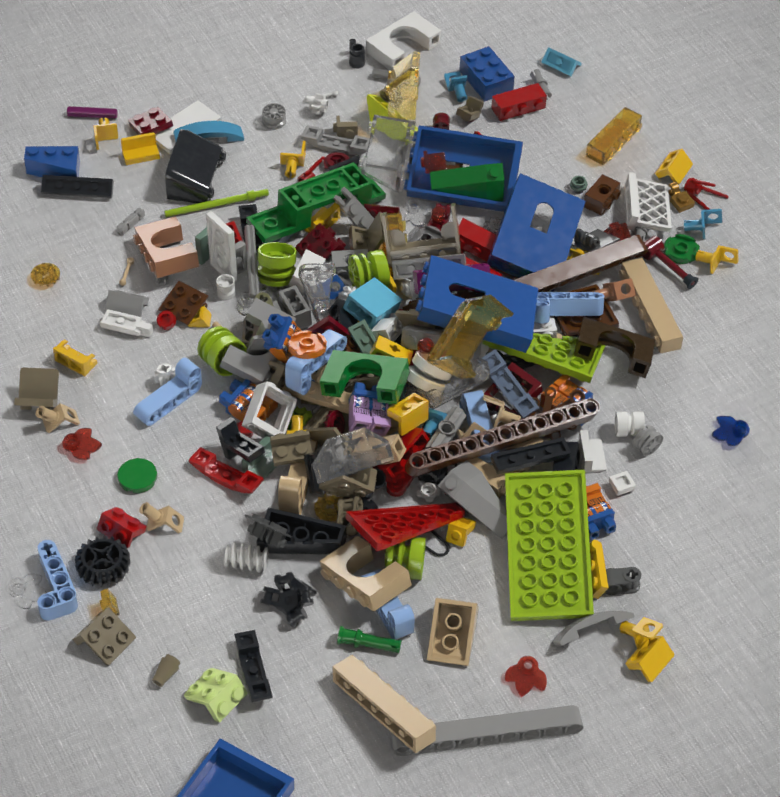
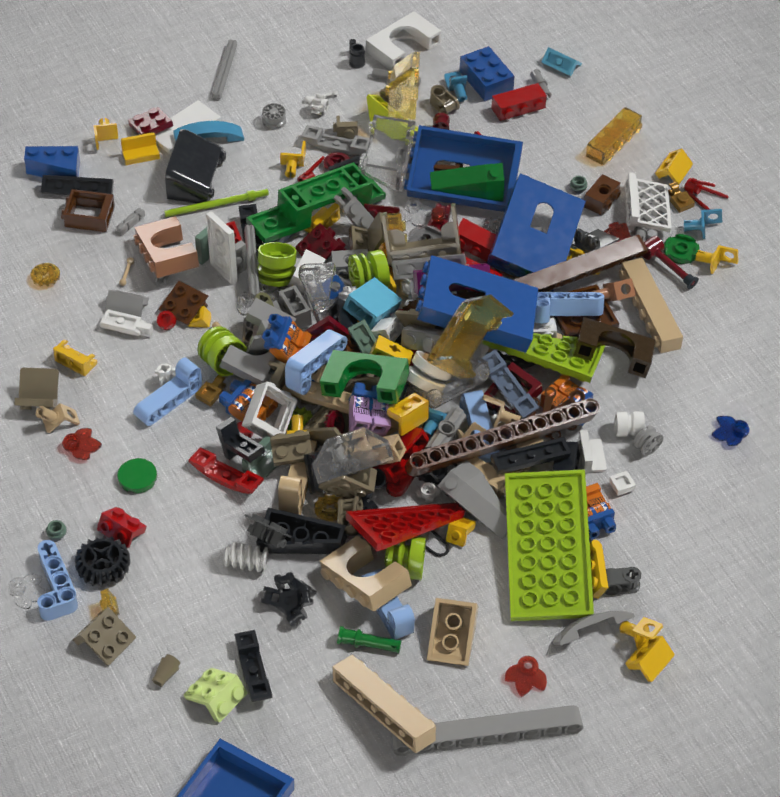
magenta axle [67,106,118,119] -> none
tan bracket [139,502,184,533] -> none
white wheel [216,274,235,300] -> none
orange tile [288,331,327,359] -> none
clear red hinge [417,337,434,354] -> none
clear red bracket [420,151,447,174] -> none
dark tan bracket [456,96,484,121] -> none
none -> sand green plate [46,520,67,539]
none -> reddish brown window [61,189,115,232]
none -> pearl gold plate [195,375,226,407]
none -> light grey axle [212,39,237,100]
none -> dark tan piece [430,85,460,115]

